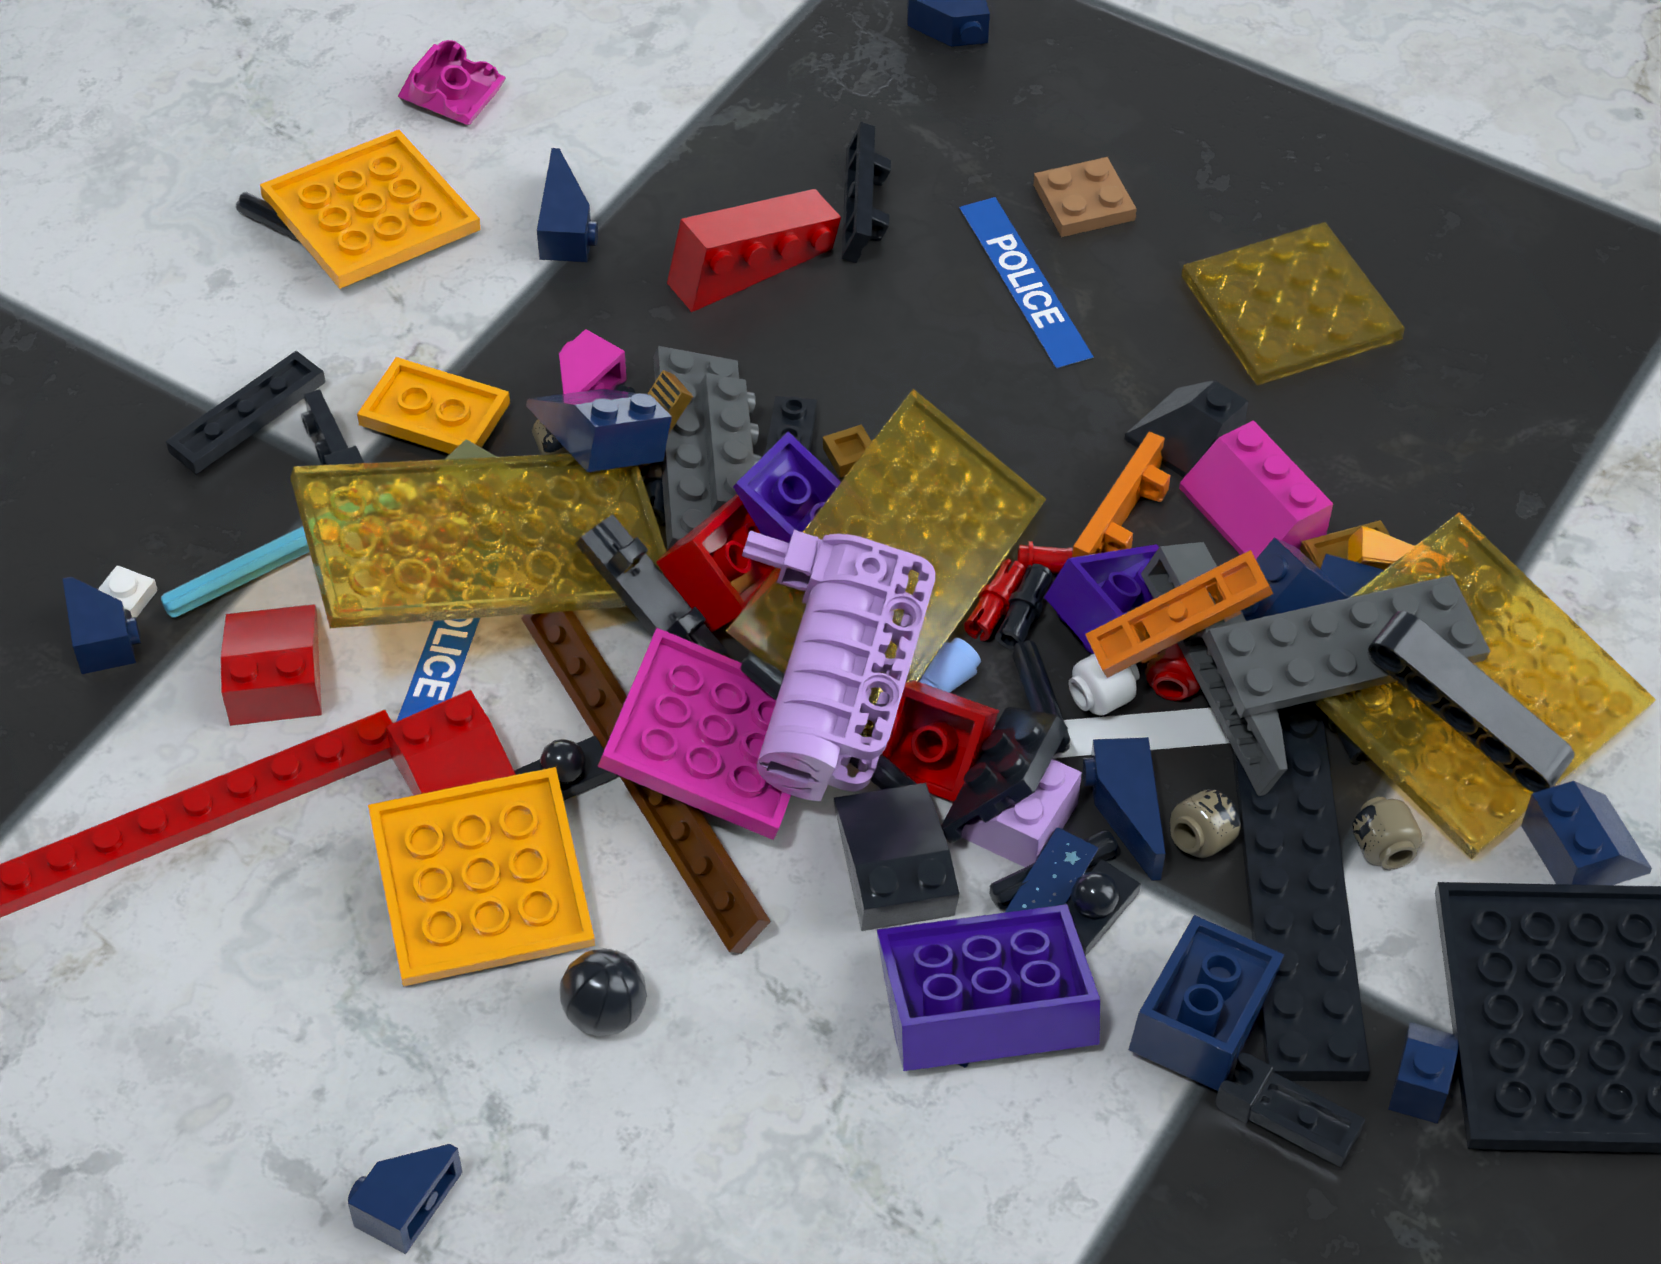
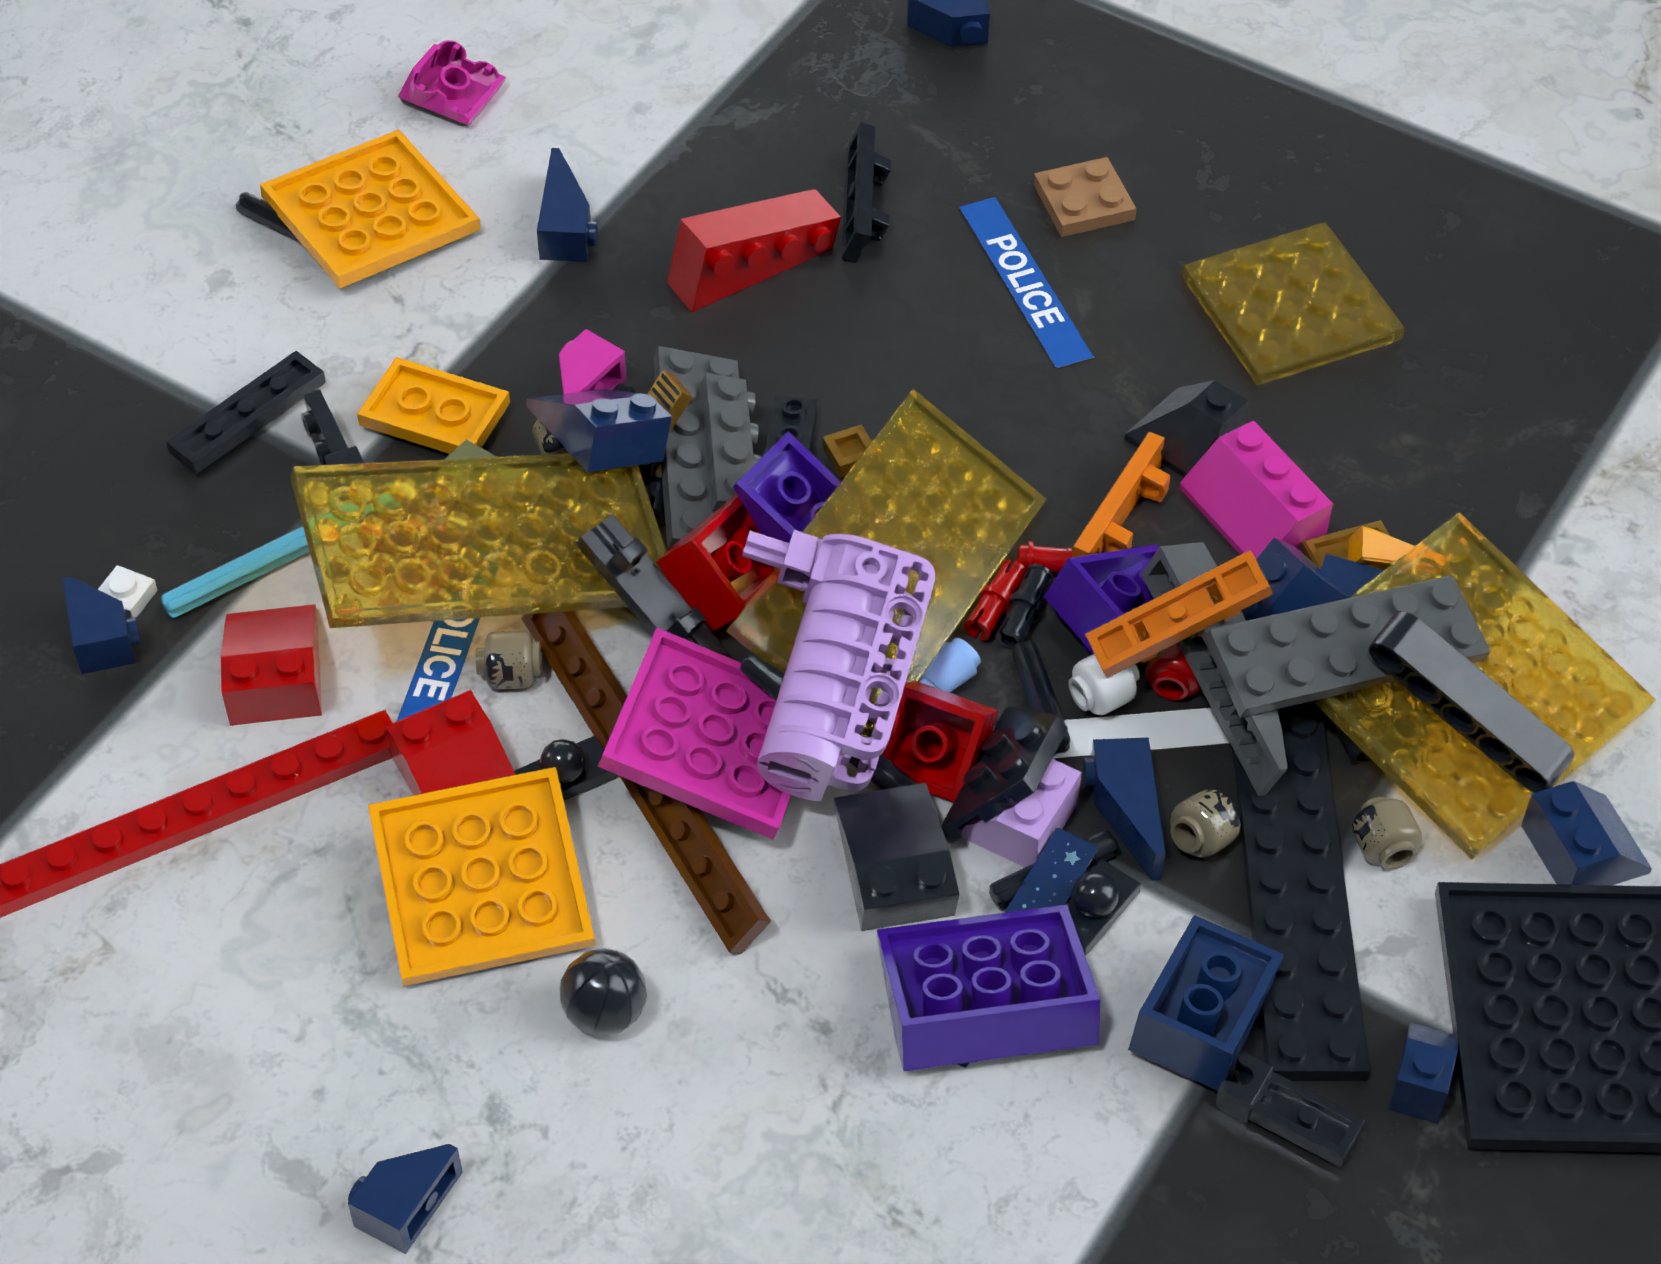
none -> dark tan head [475,631,542,690]

